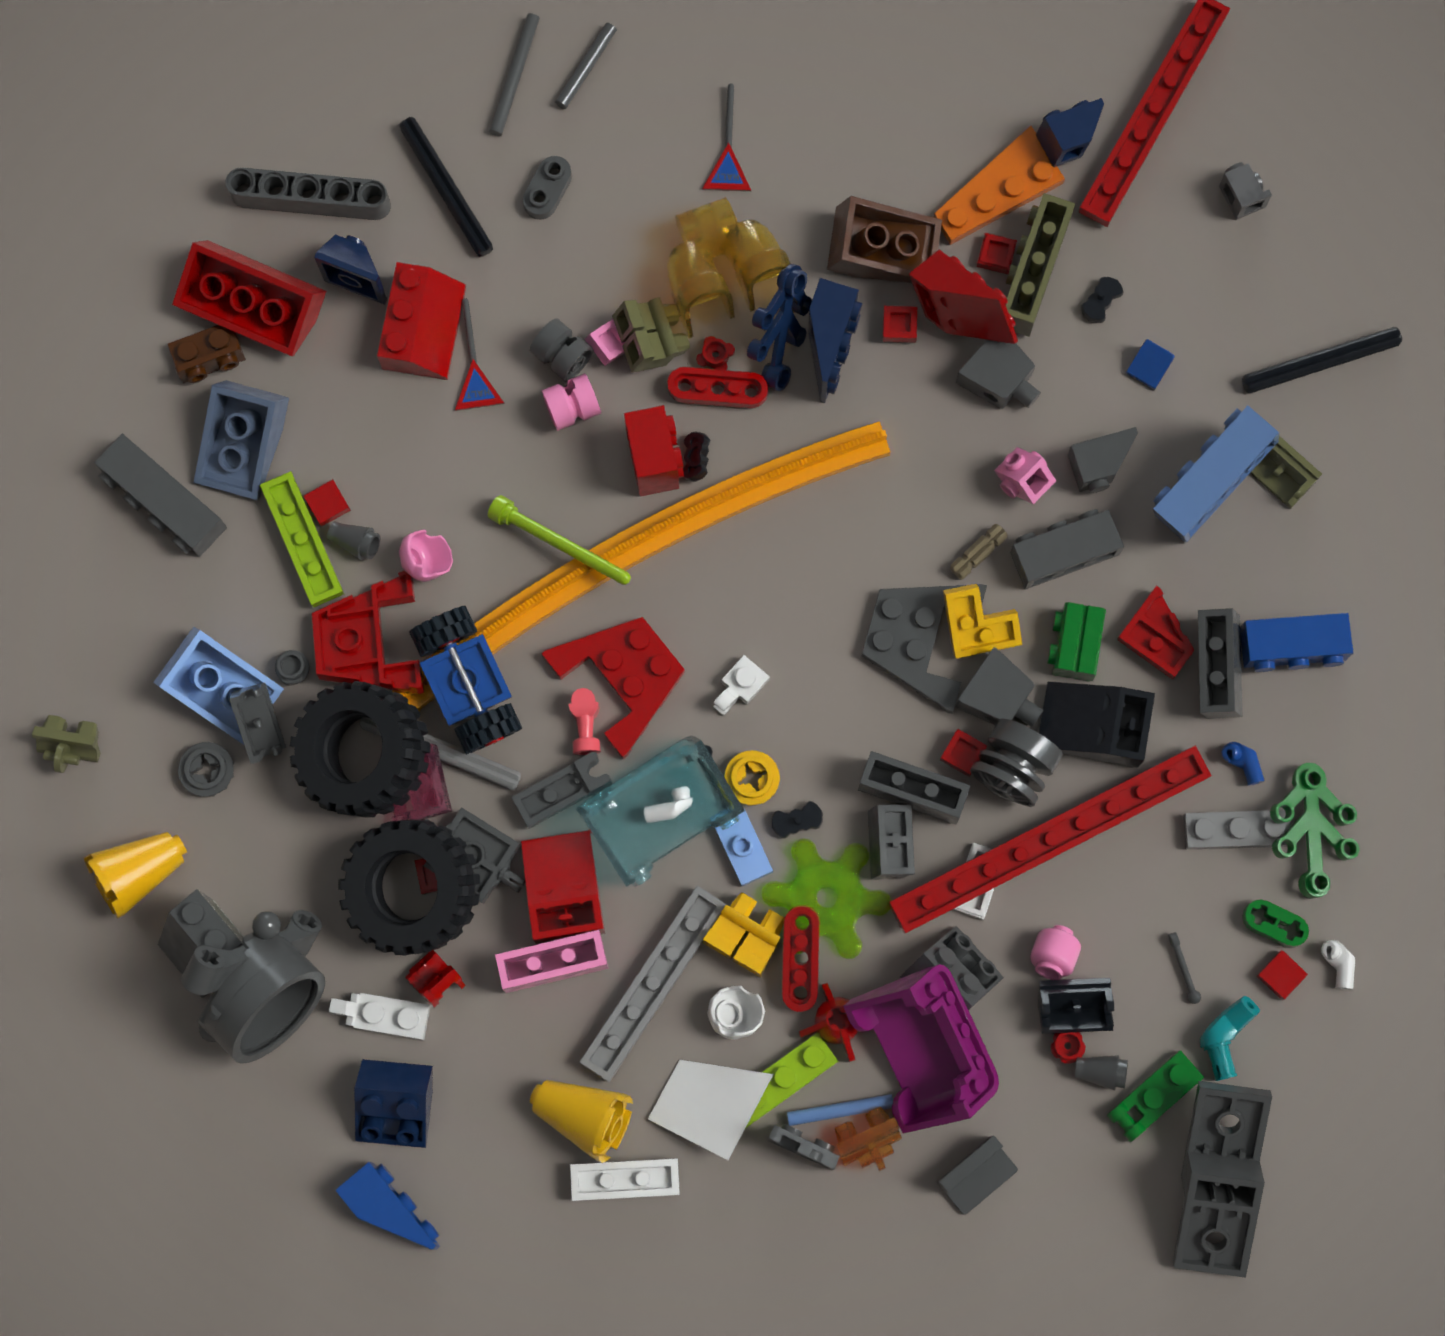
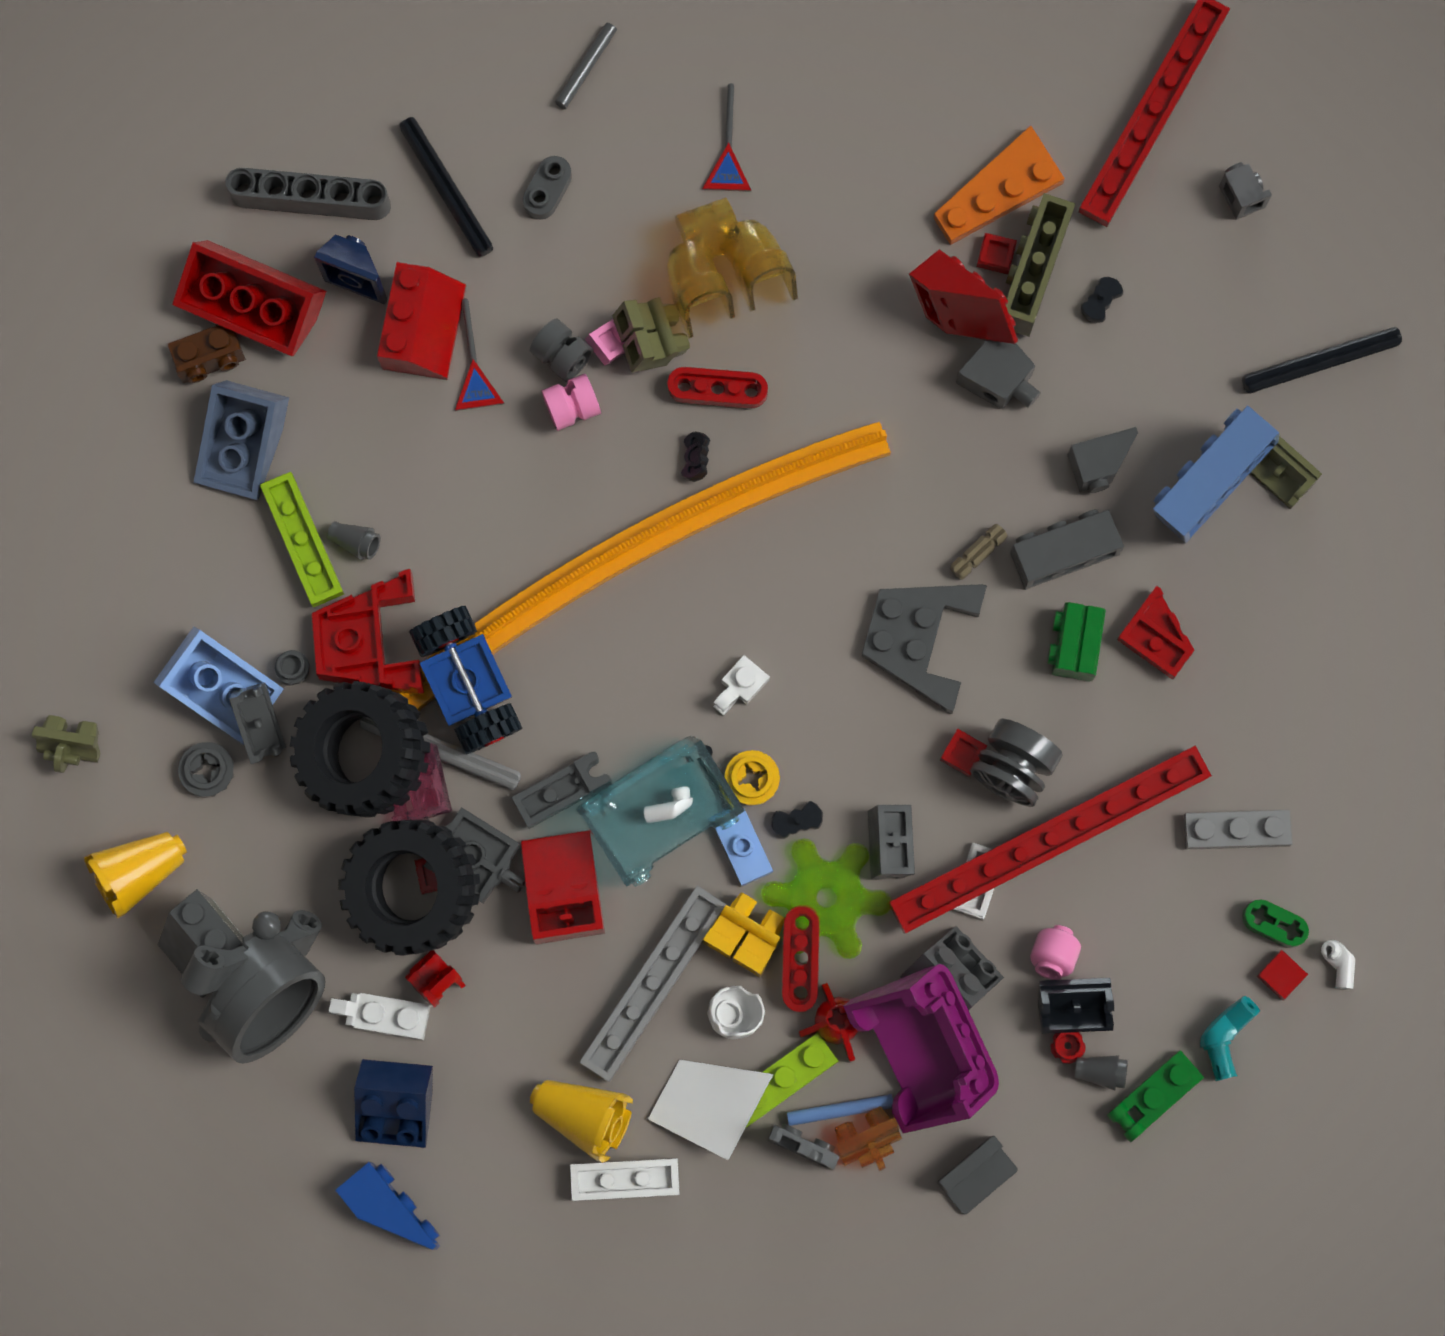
dark grey brick [94,433,227,557] -> none
red tile [304,479,351,527] -> none
bright pink hair [399,530,453,582] -> none
lime piece [487,495,631,585] -> none
dark grey bar [489,13,540,136] -> none
bright pink brick [495,930,609,993] -> none
red wing [541,617,685,759] -> none
coral leg [568,688,601,755] -> none
red brick [624,405,684,497] -> none
red plate [696,336,735,370] -> none
dark blue plant [747,264,812,391] -> none
dark blue slope [808,278,862,403] -> none
reddish brown slope [827,196,942,283] -> none
dark grey brick [858,751,971,825] -> none
red plate [883,305,918,343] -> none
yellow plate [943,584,1022,659] -> none
dark grey torso [955,647,1044,727] -> none
bright pink brick [994,447,1056,504] -> none
dark blue slope [1036,98,1104,167] -> none
black slope [1039,681,1155,768] -> none
blue slope [1126,339,1175,390] -> none
dark grey hinge [1168,932,1201,1004] -> none
dark grey bracket [1173,1081,1272,1278] -> none
dark grey brick [1198,608,1243,719] -> none
blue arm [1221,742,1265,786] -> none
blue brick [1240,613,1354,672] -> none
green plant [1270,763,1360,899] -> none

